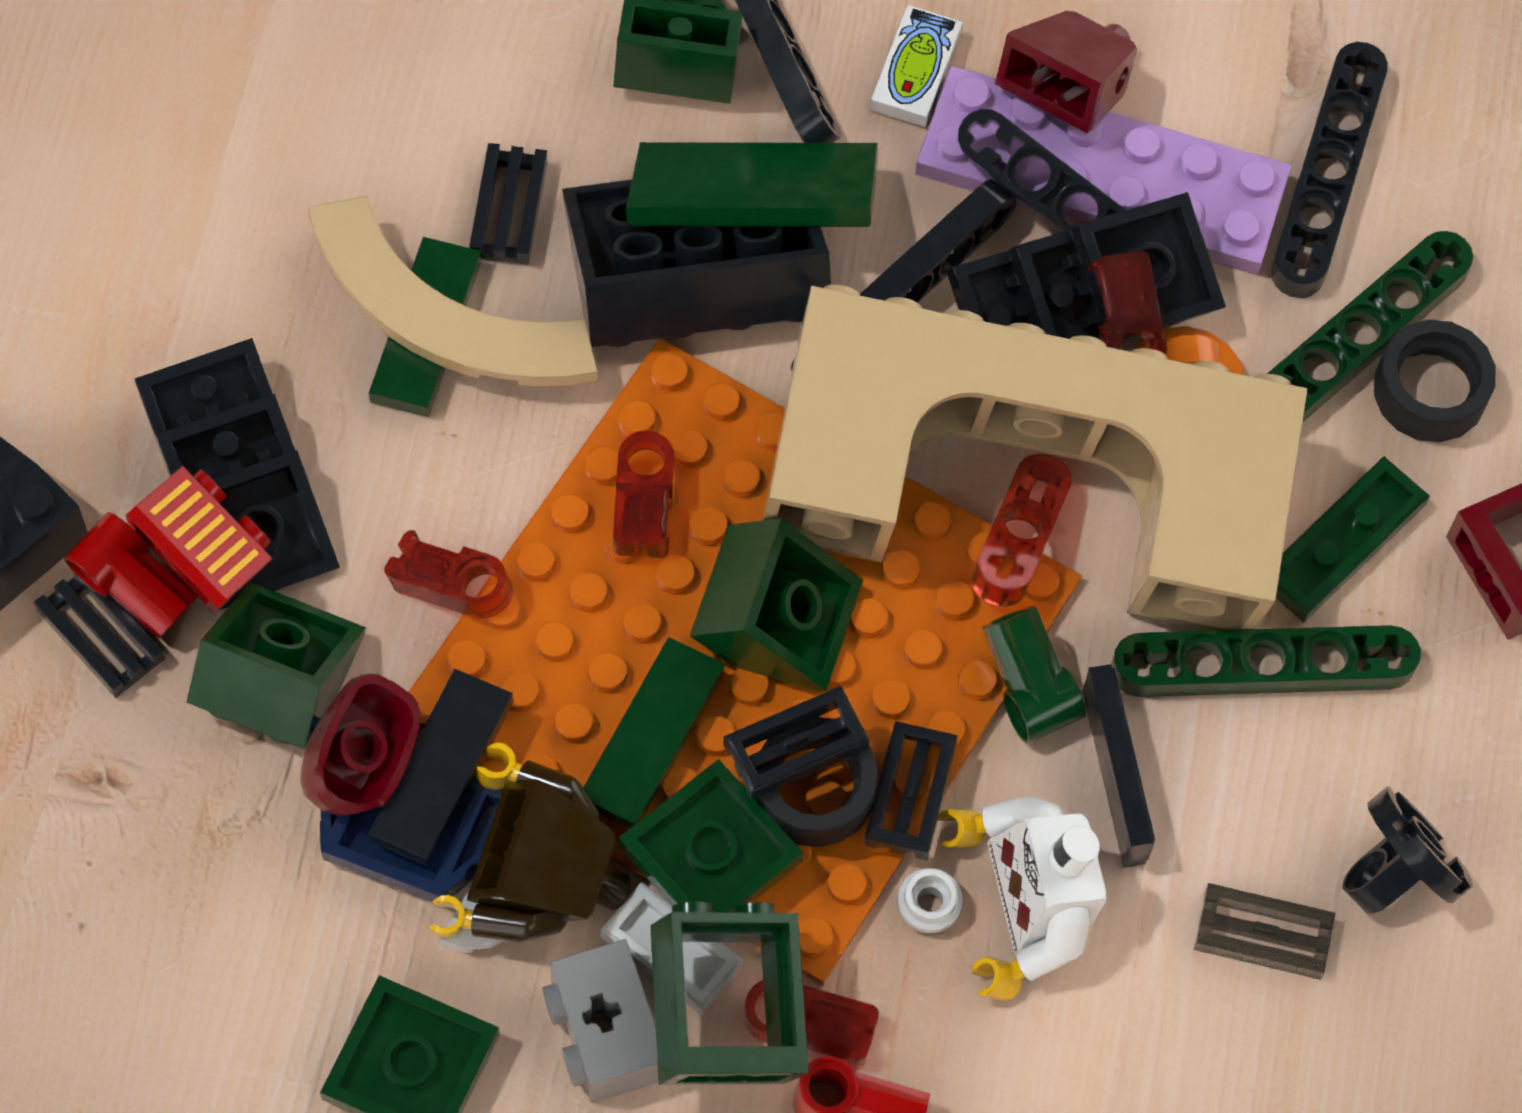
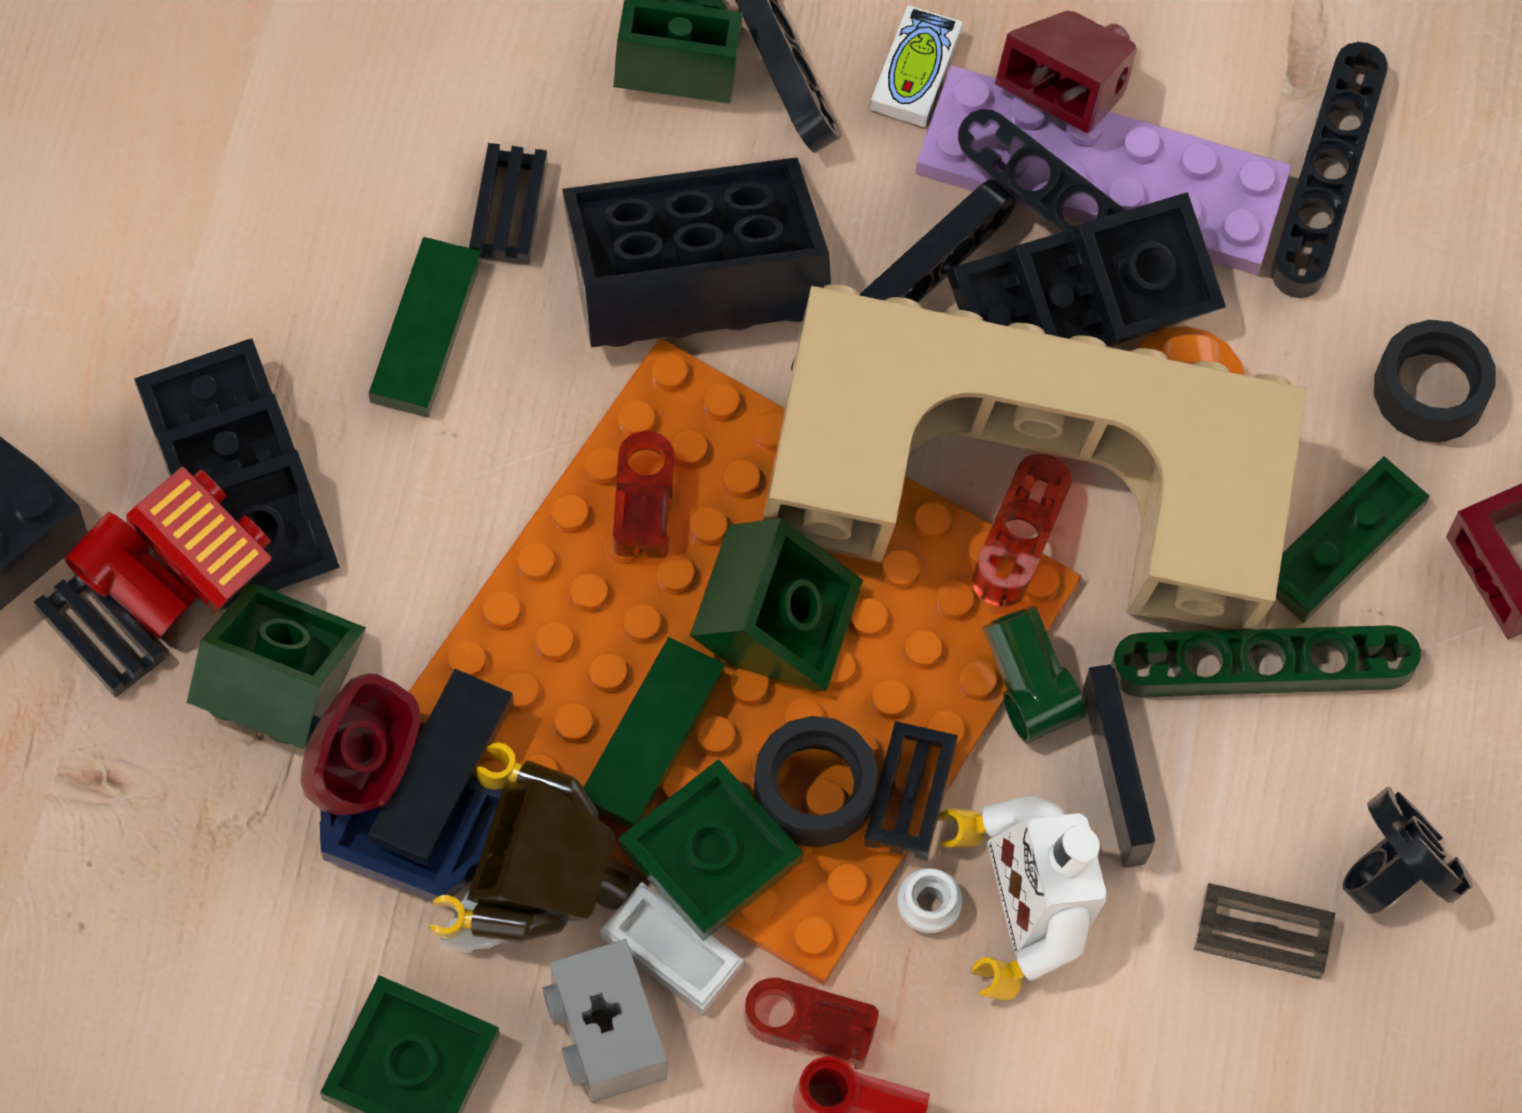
tan tile [308,196,598,386] -> none
clear red piece [384,530,513,619] -> none
dark green tile [626,142,878,227] -> none
dark green window [650,902,808,1085] -> none
black tile [723,686,870,800] -> none
clear red piece [1088,251,1167,355] -> none
dark green beam [1267,231,1473,423] -> none

